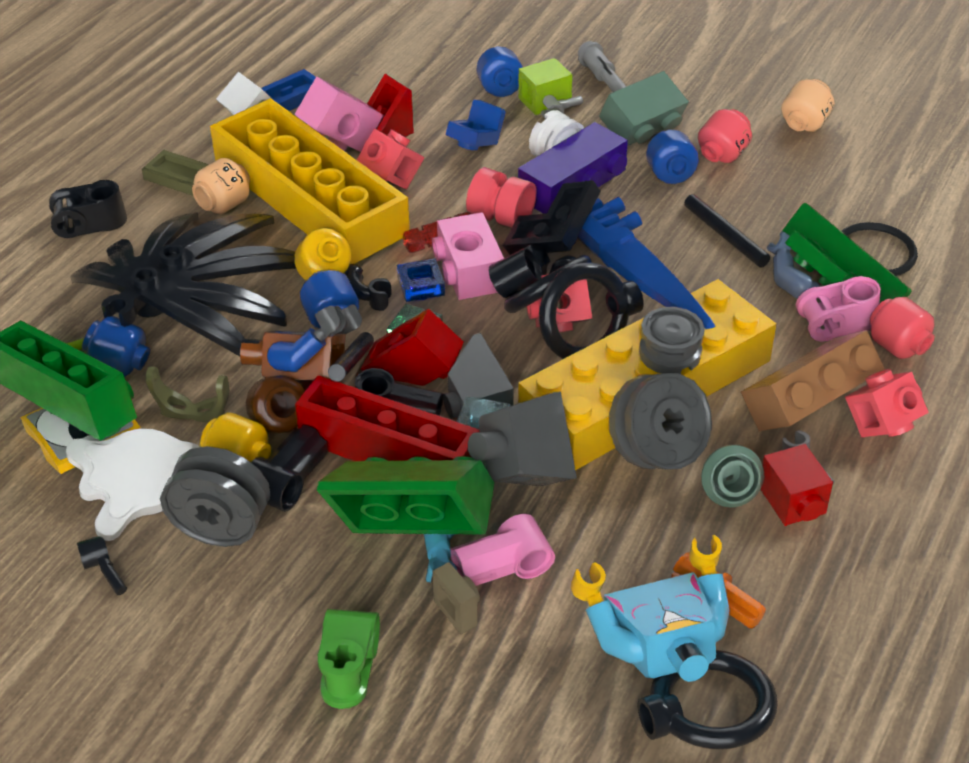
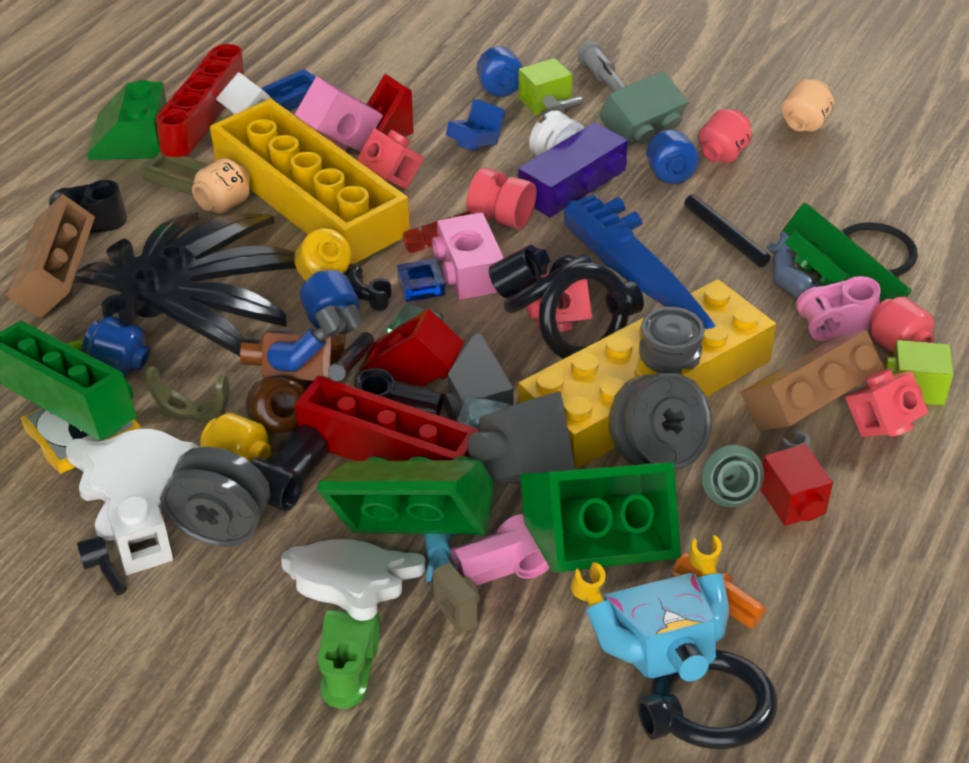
black plate [502,180,601,255] -> none
none -> medium nougat brick [7,194,95,318]
none -> green slope [87,80,167,160]
none -> white brick [107,496,173,576]
none -> red beam [156,44,244,158]
none -> white tile [281,539,425,621]
none -> green slope [520,462,681,573]
none -> lime brick [884,340,954,406]

